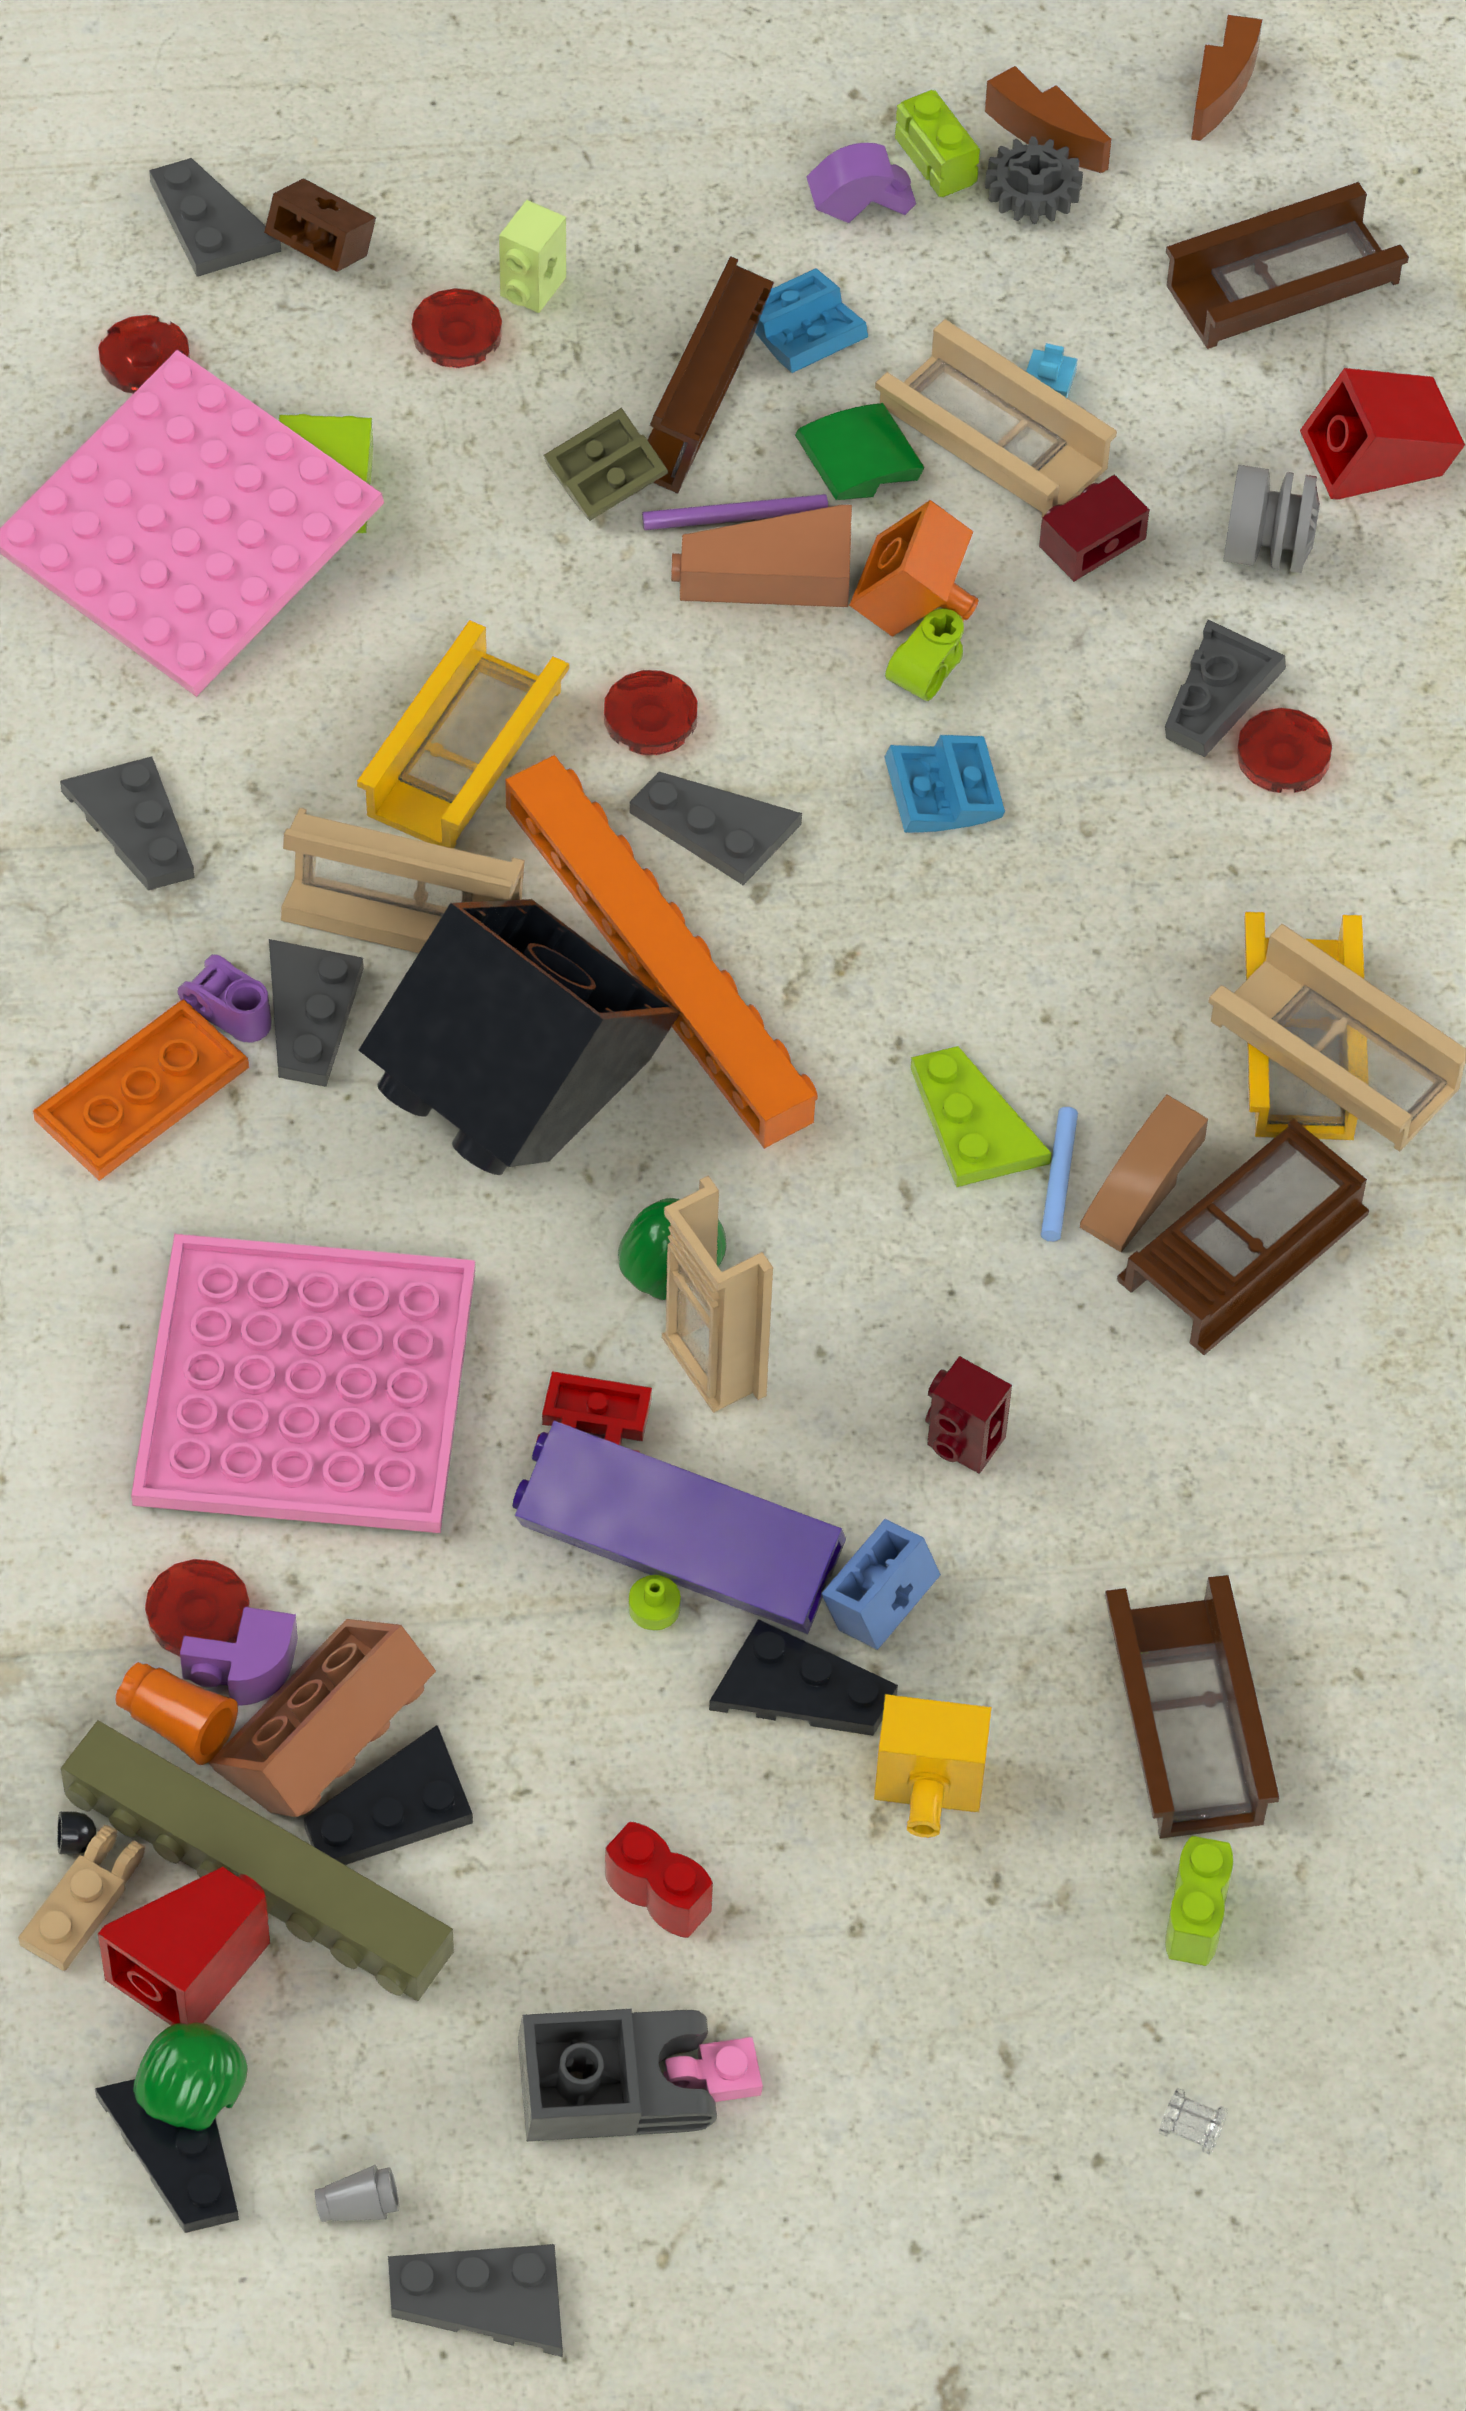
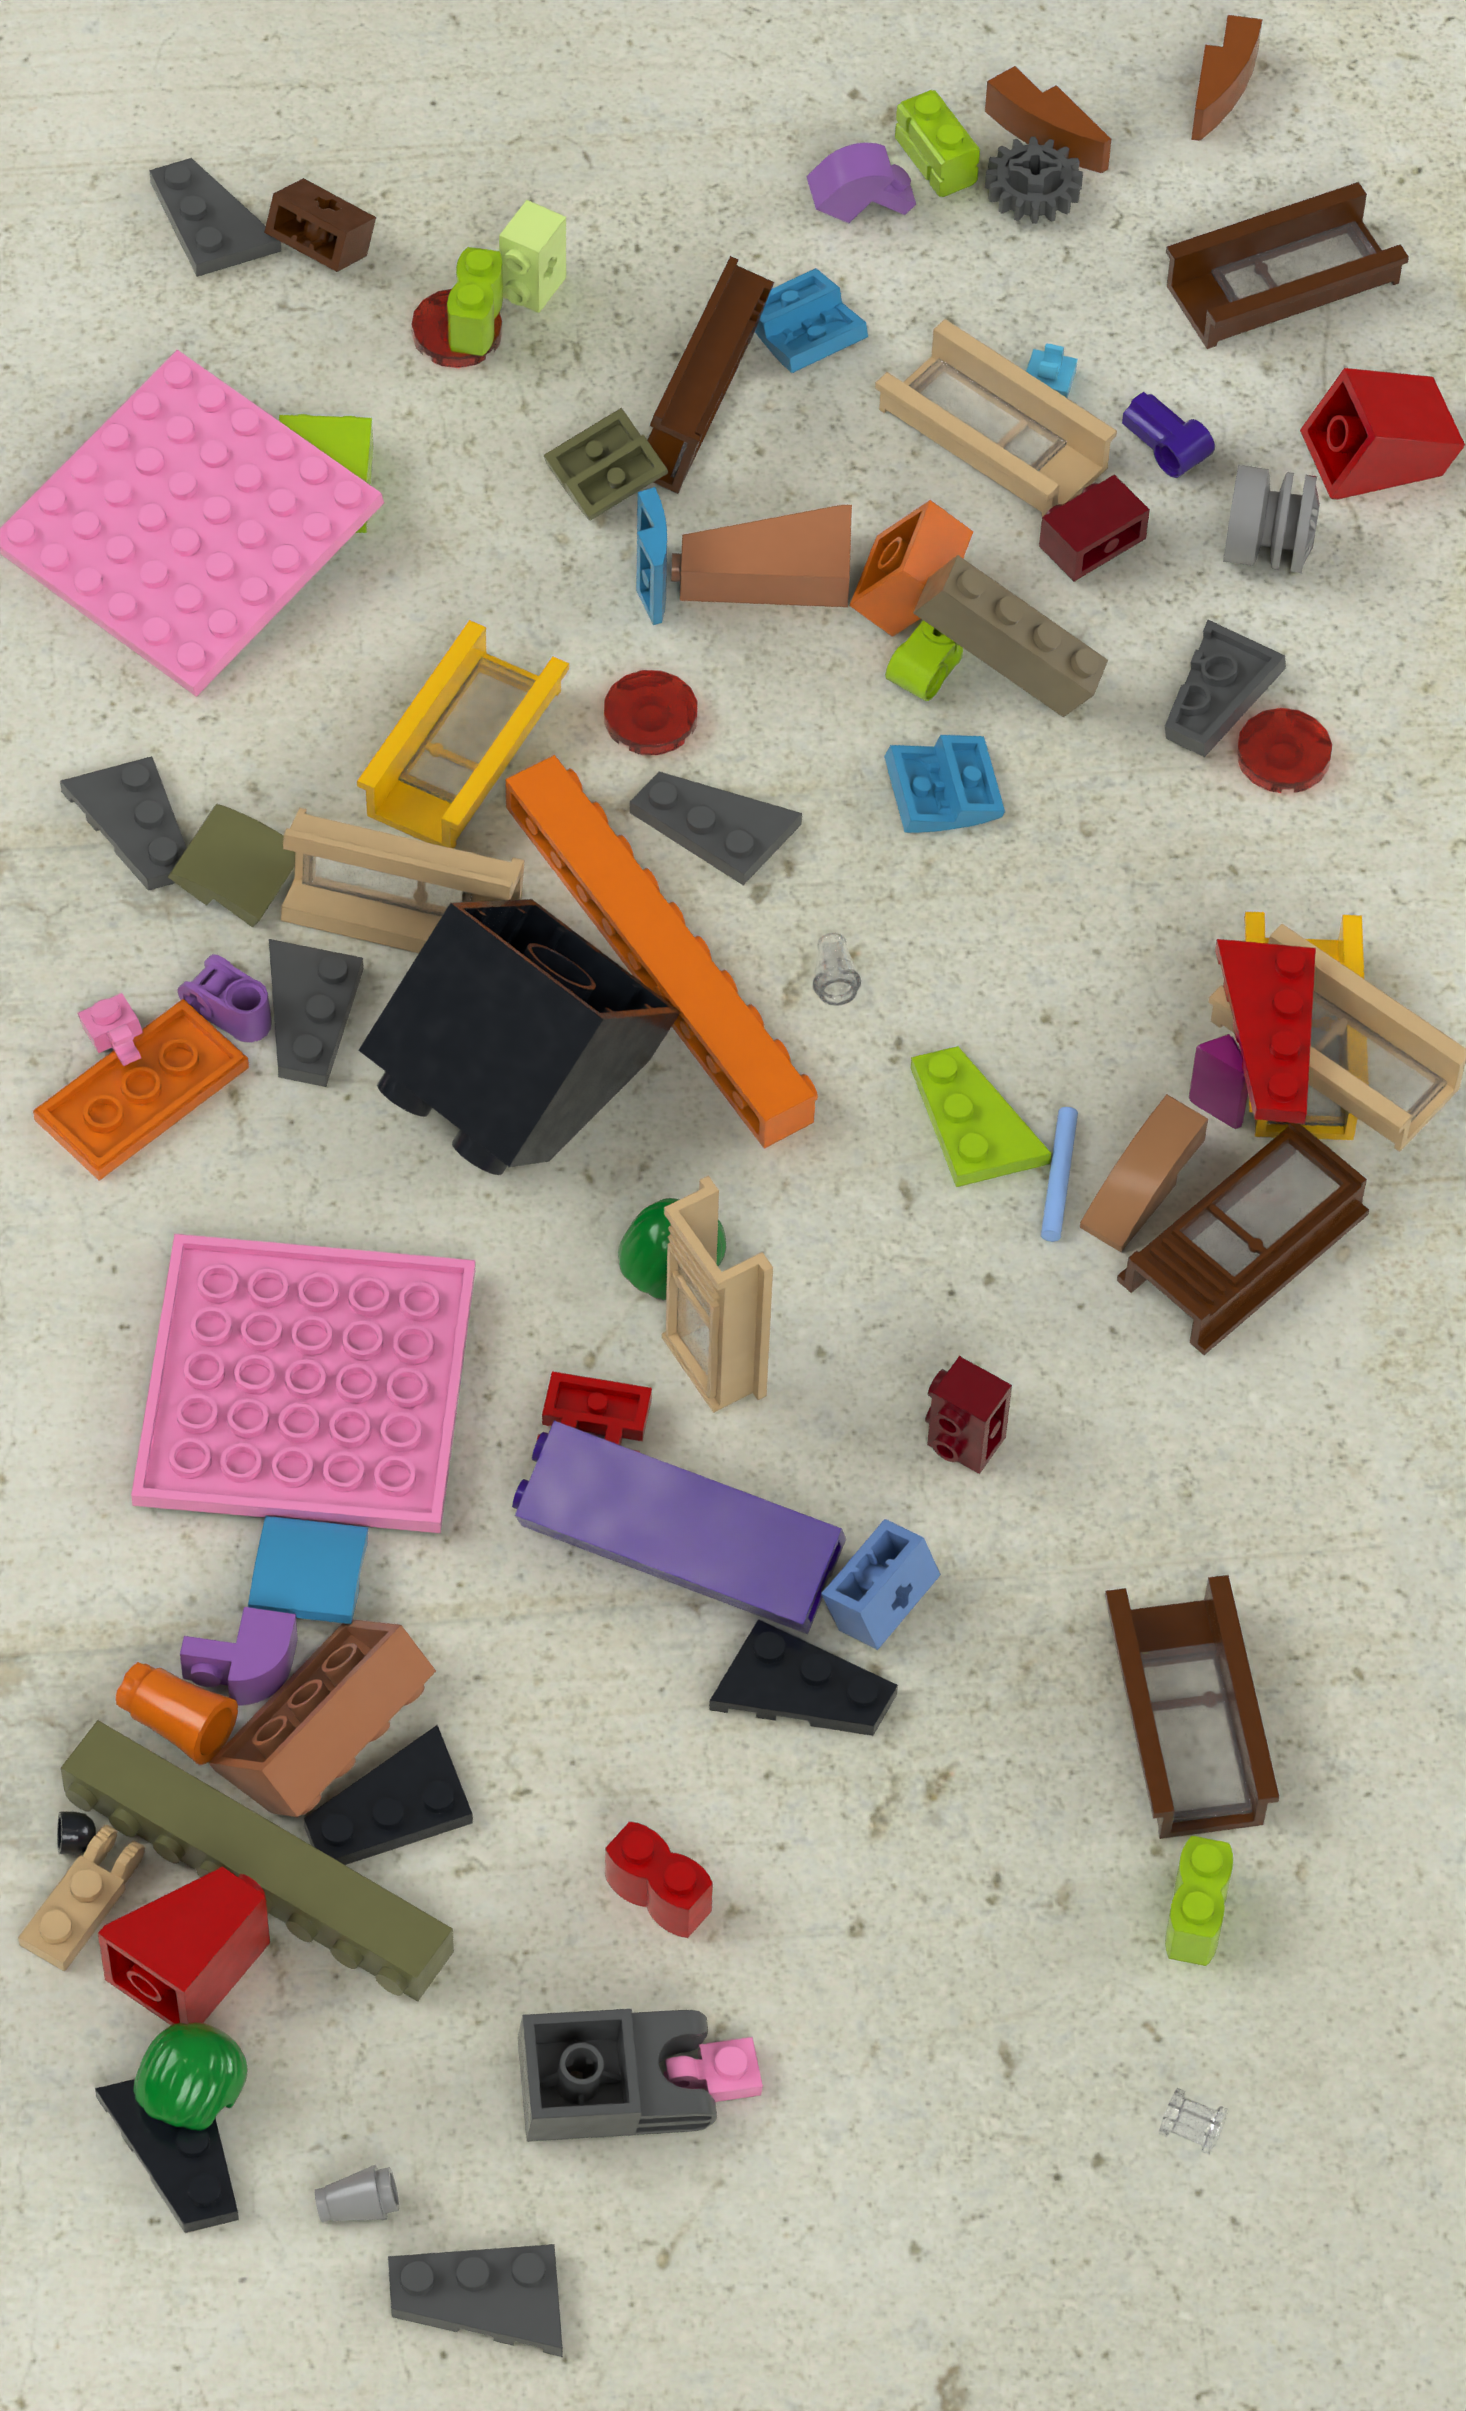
clear red tile [98,315,190,394] -> none
clear red tile [145,1559,250,1657] -> none
lime tile [628,1575,681,1630] -> none
medium lavender bar [642,494,828,530] -> none
green slope [795,403,925,500] -> none
yellow brick [874,1694,992,1838] -> none
none -> bright pink plate [77,993,143,1066]
none -> olive slope [168,804,295,927]
none -> dark azure slope [248,1516,368,1624]
none -> lime brick [447,247,503,356]
none -> dark azure slope [636,487,667,625]
none -> clear cone [813,933,861,1006]
none -> dark tan brick [913,555,1108,717]
none -> dark purple piece [1122,392,1215,478]
none -> magenta slope [1189,1034,1248,1129]
none -> red wing [1215,939,1316,1124]

